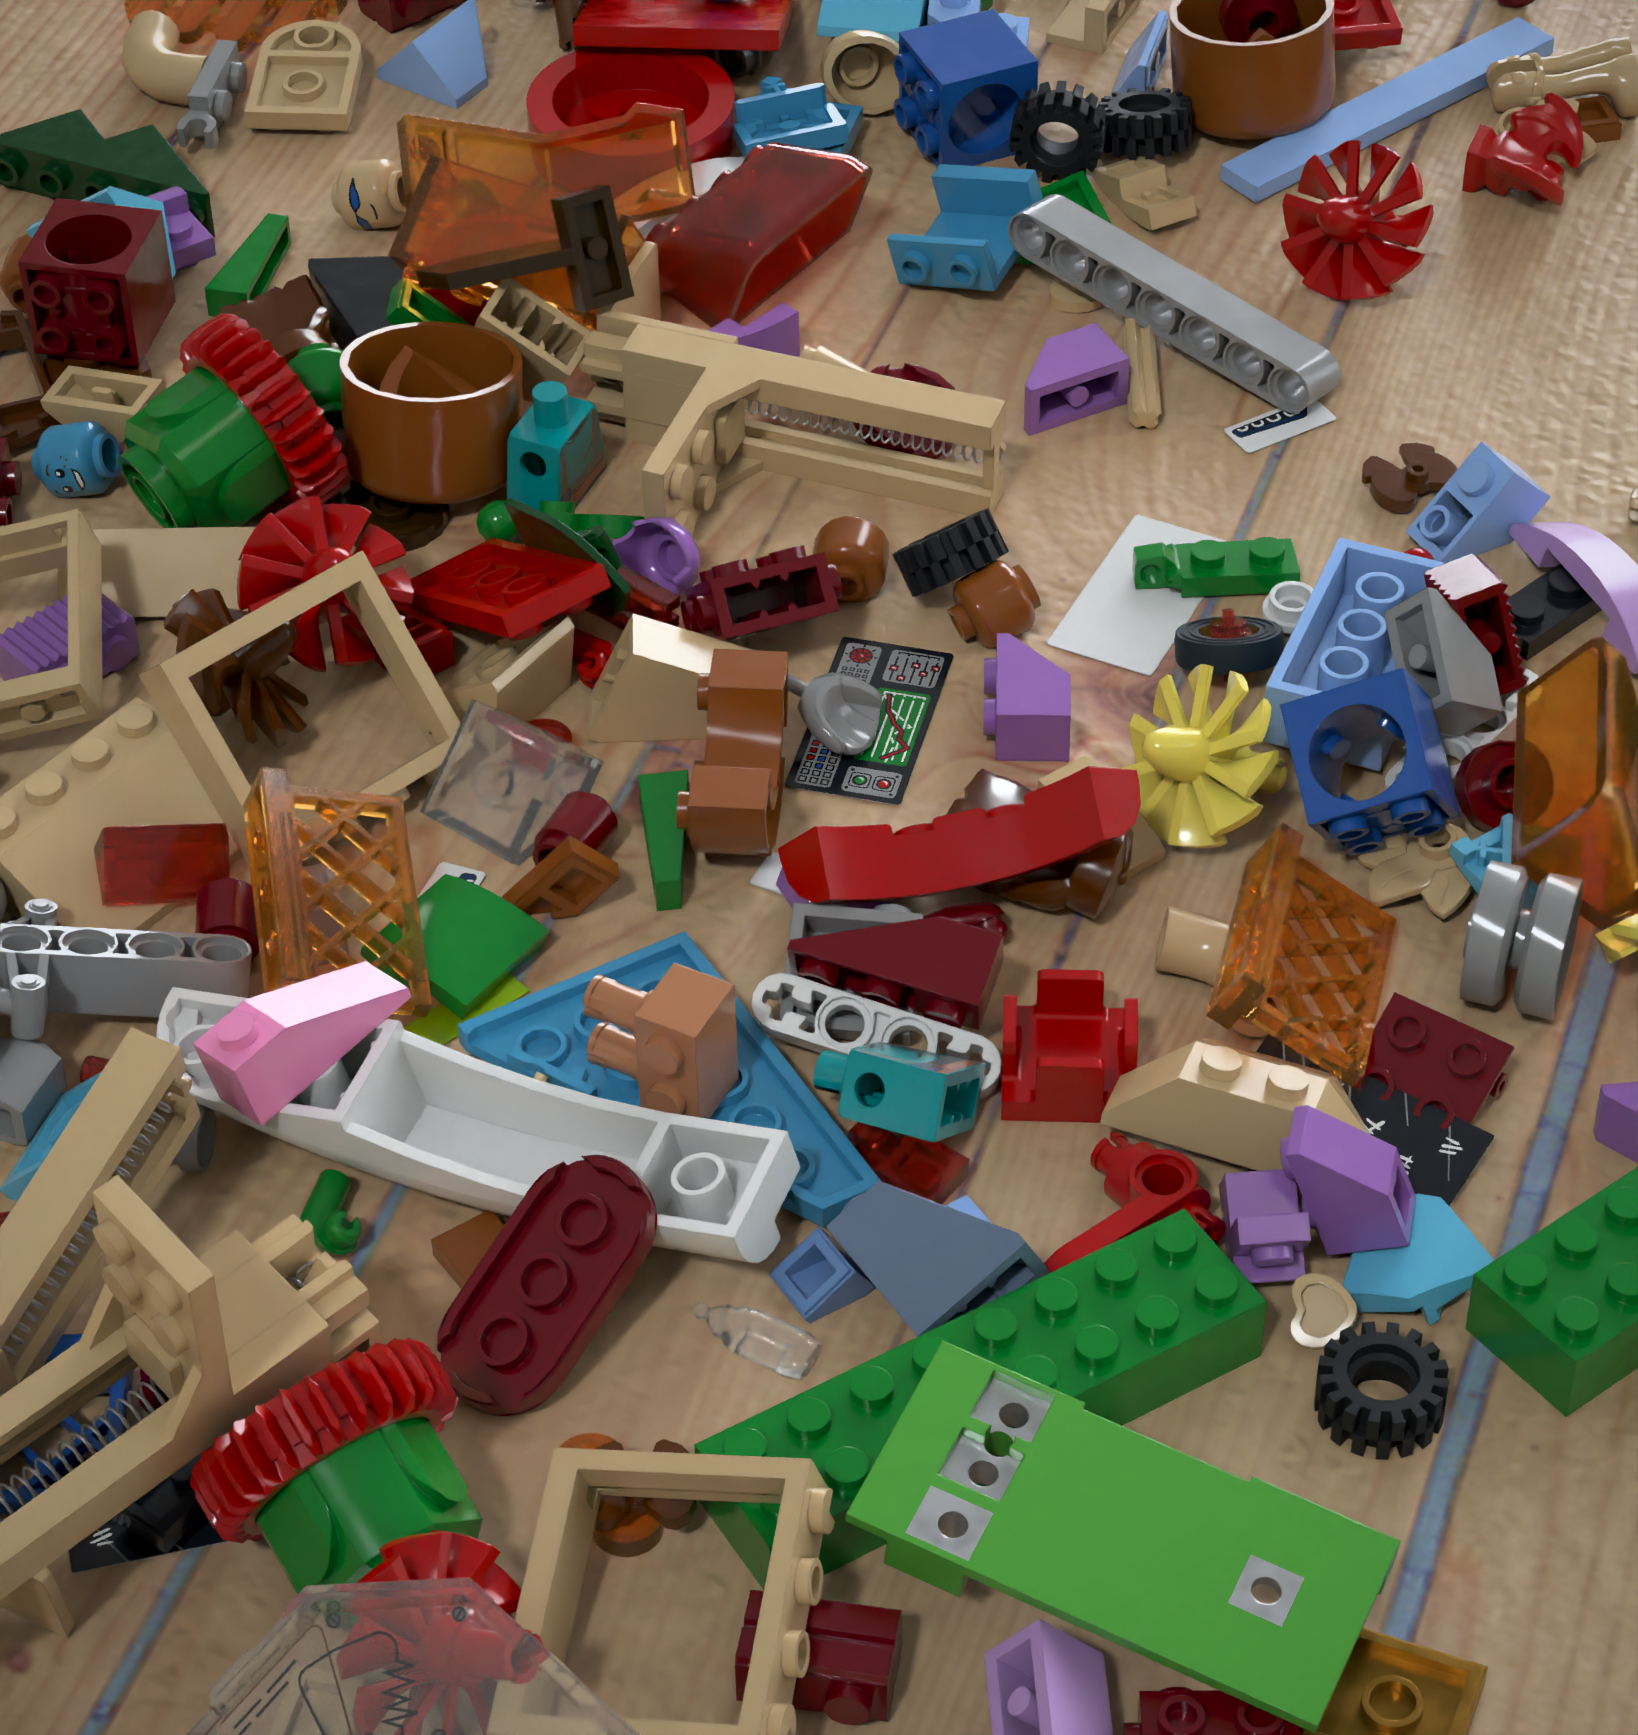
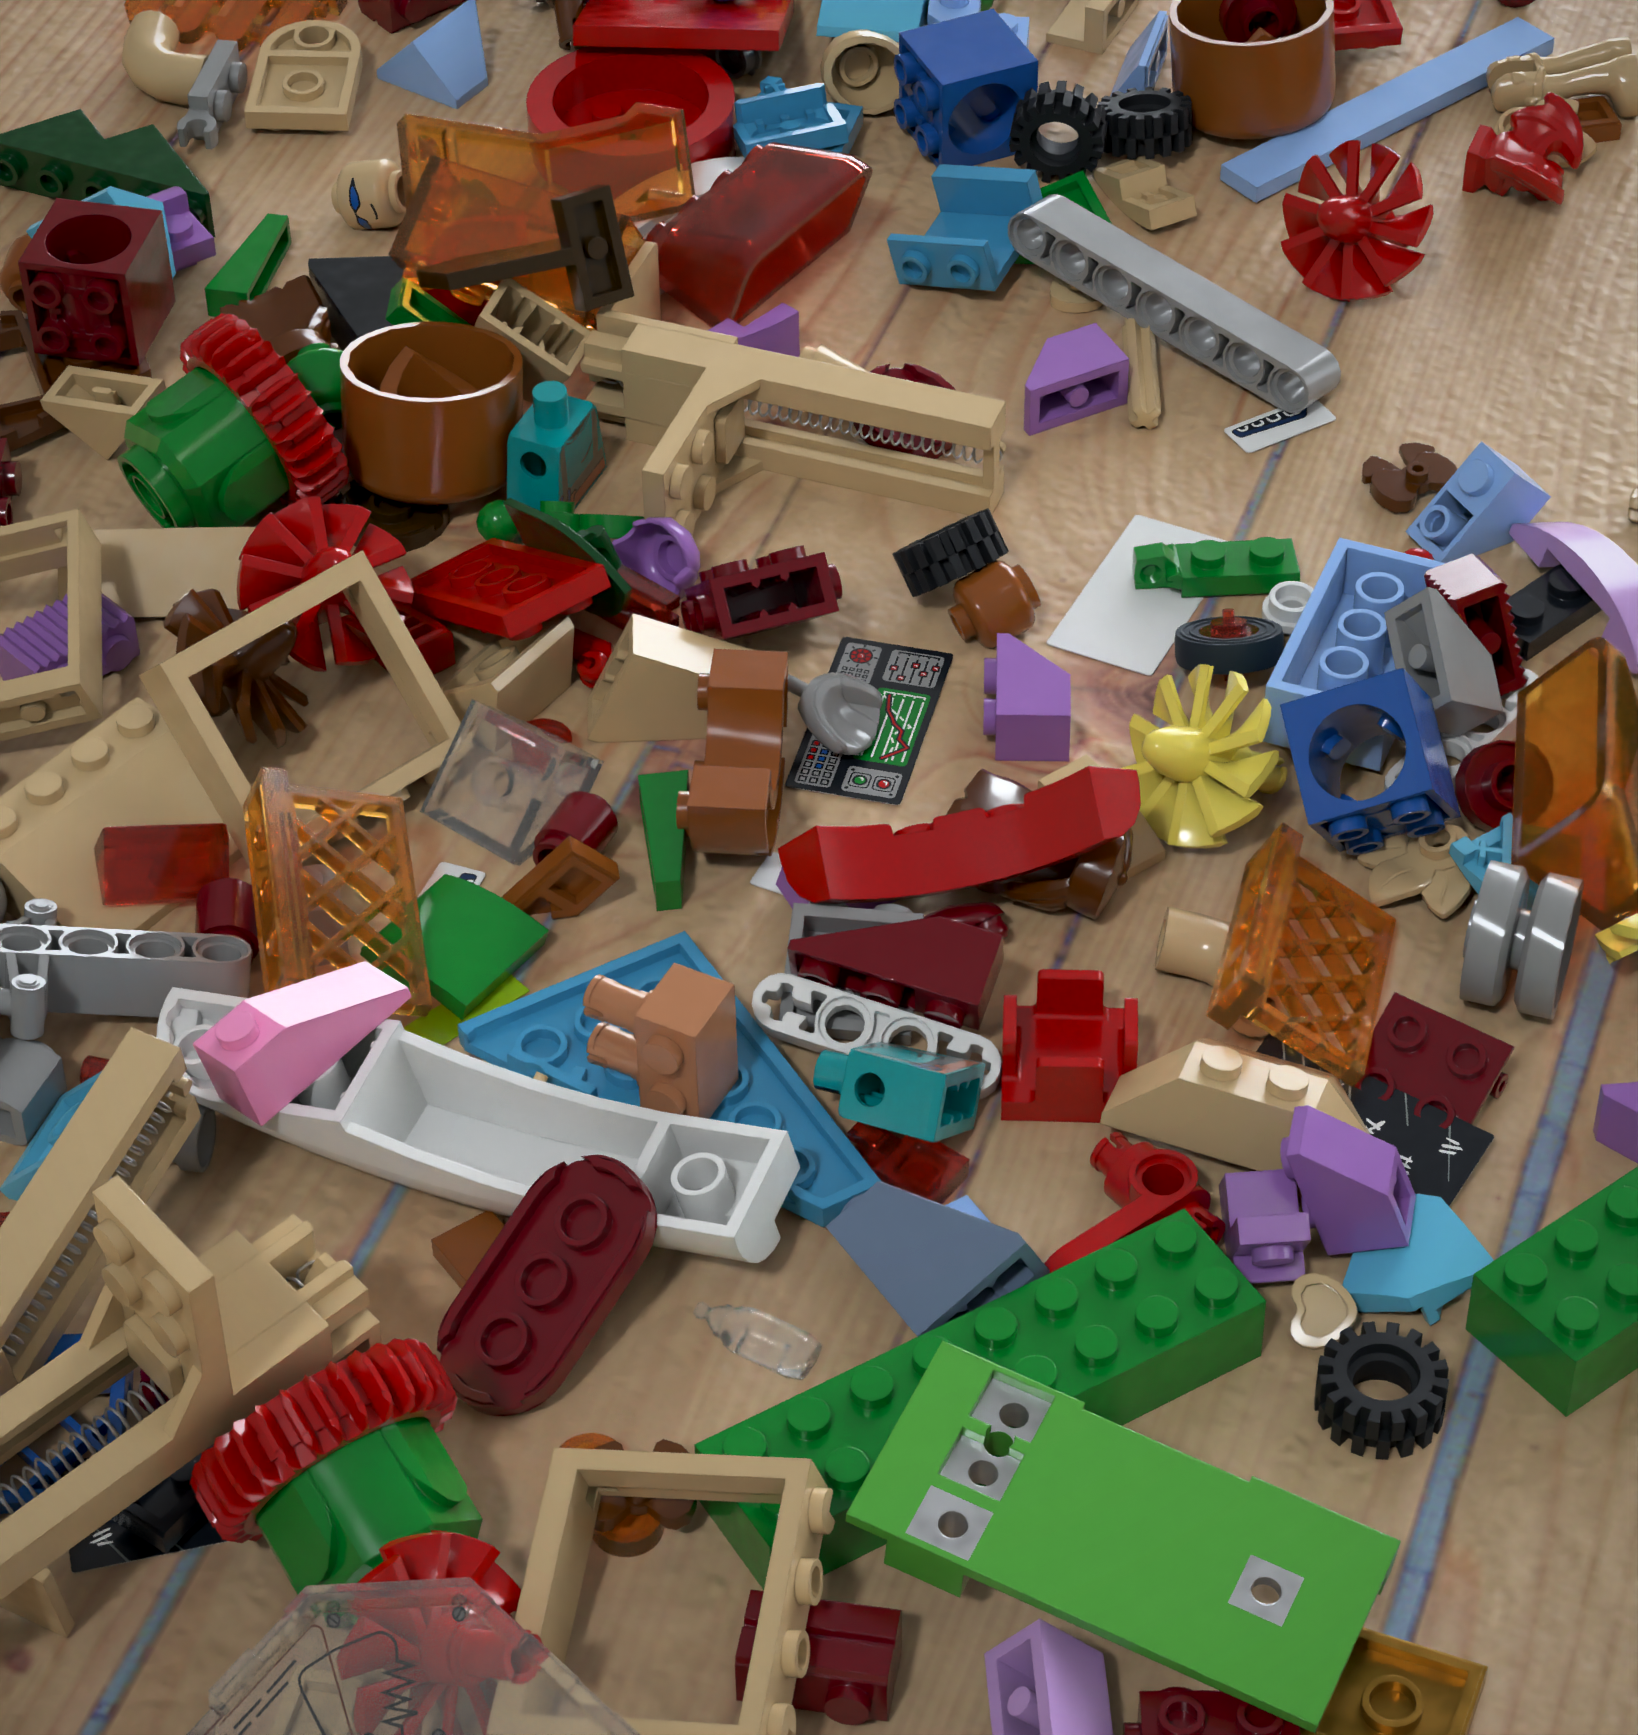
dark azure head [32,421,121,498] -> none
green arm [300,1169,362,1256] -> none
medium blue slope [768,1226,876,1323] -> none
dark orange head [812,516,889,603] -> none

